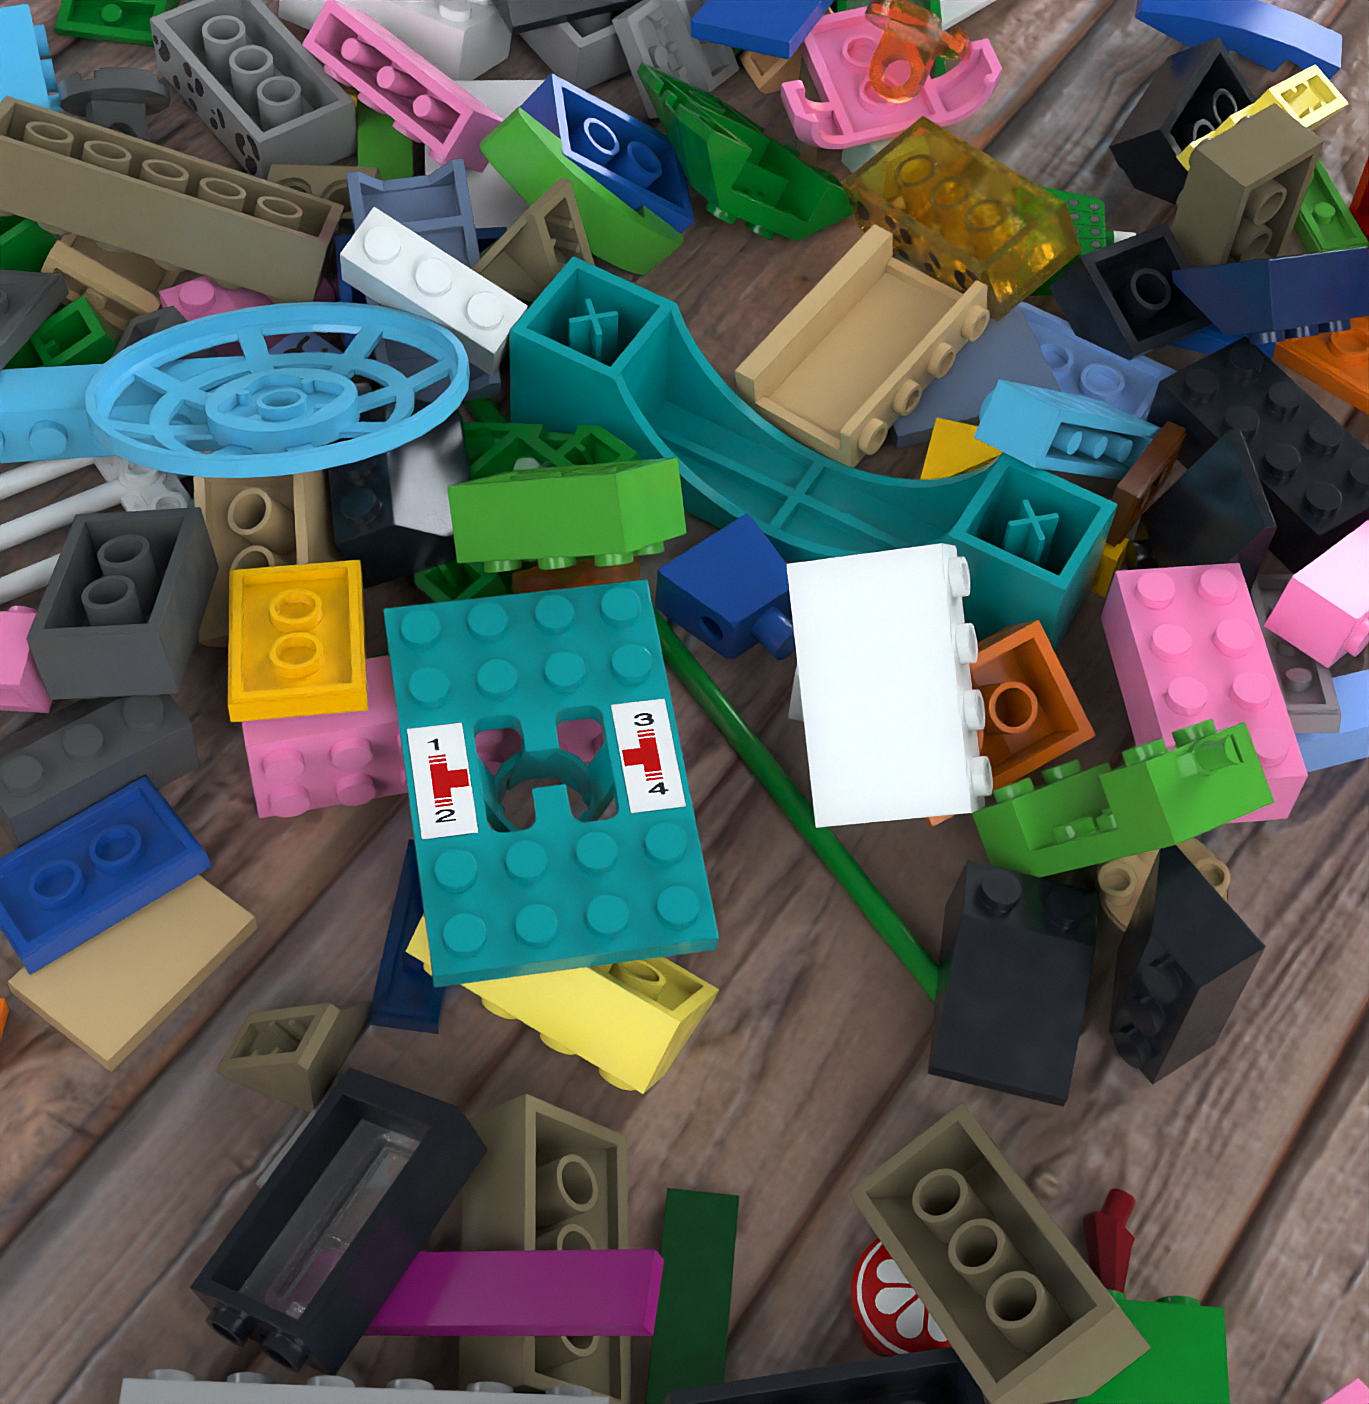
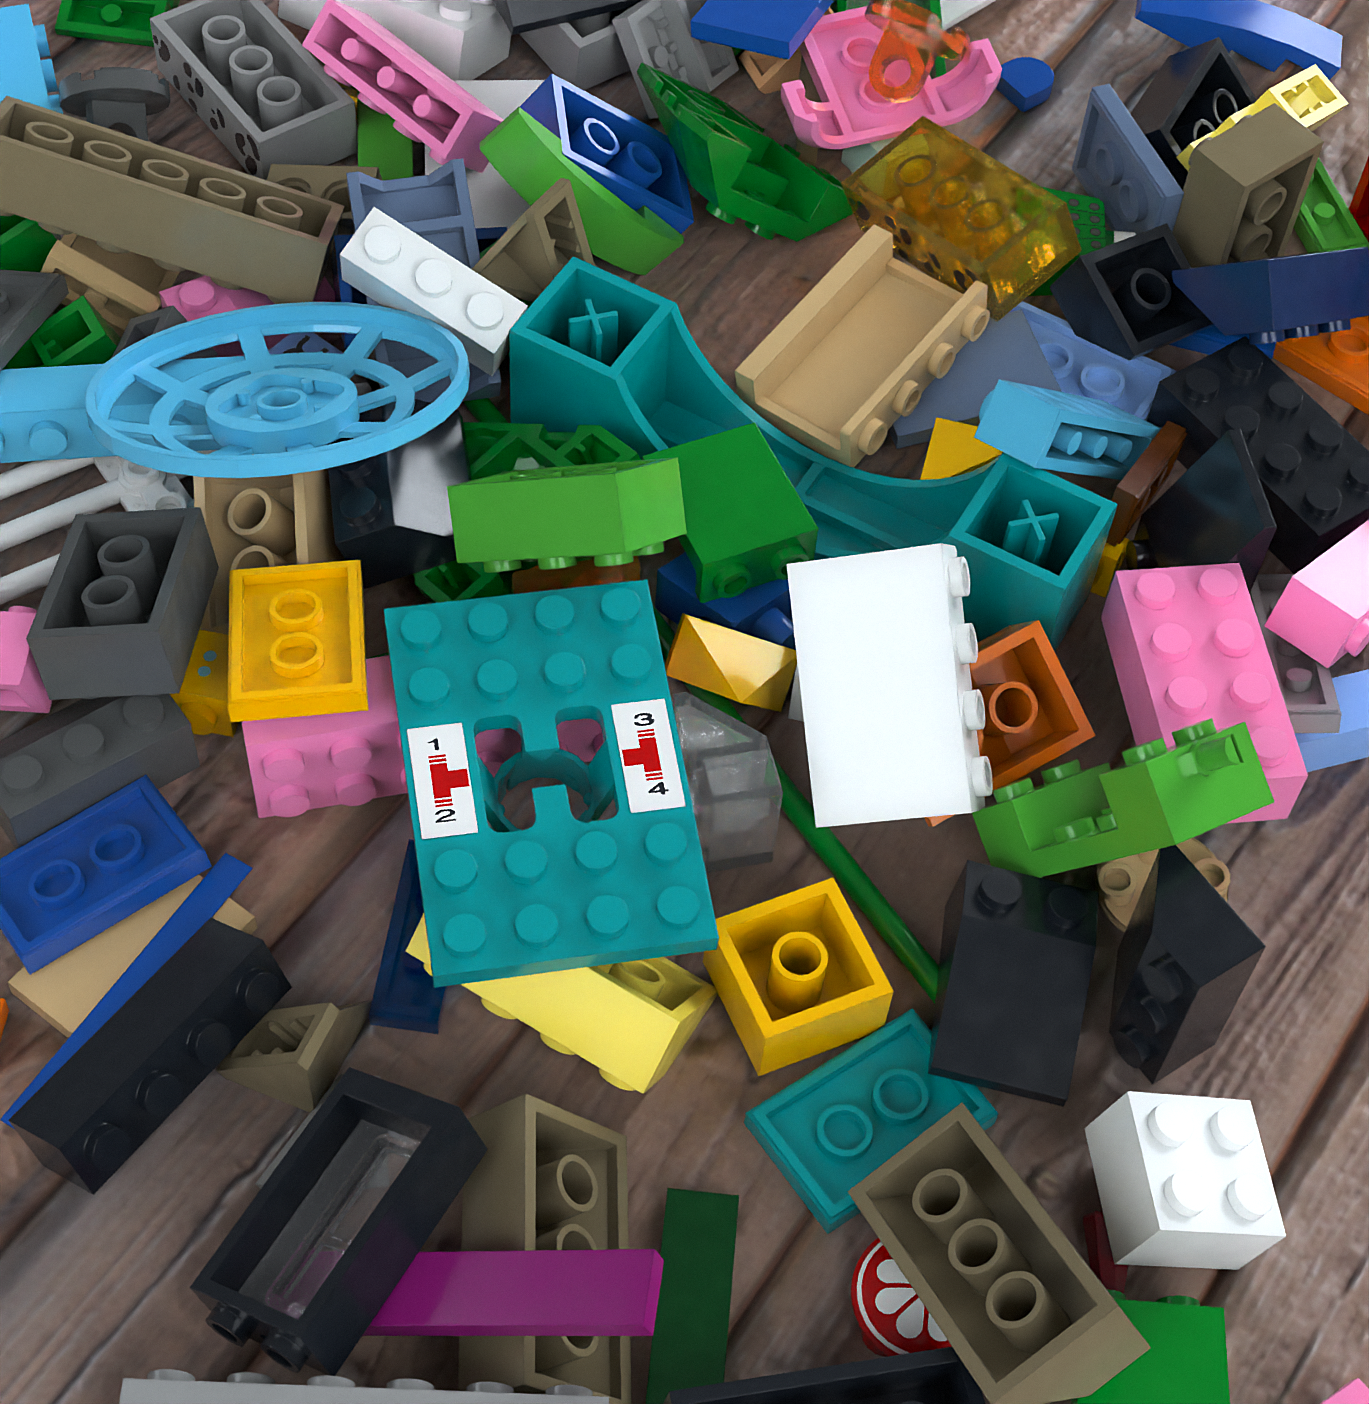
none -> blue sticker [0,852,253,1129]
none -> black brick [8,918,292,1195]
none -> yellow brick [170,629,239,737]
none -> green panel [642,422,819,603]
none -> yellow slope [665,613,797,712]
none -> clear slope [672,692,783,873]
none -> yellow brick [703,877,894,1076]
none -> teal tile [744,1008,999,1234]
none -> blue tile [996,57,1054,112]
none -> sand blue tile [1072,84,1184,235]
none -> white brick [1084,1091,1286,1270]

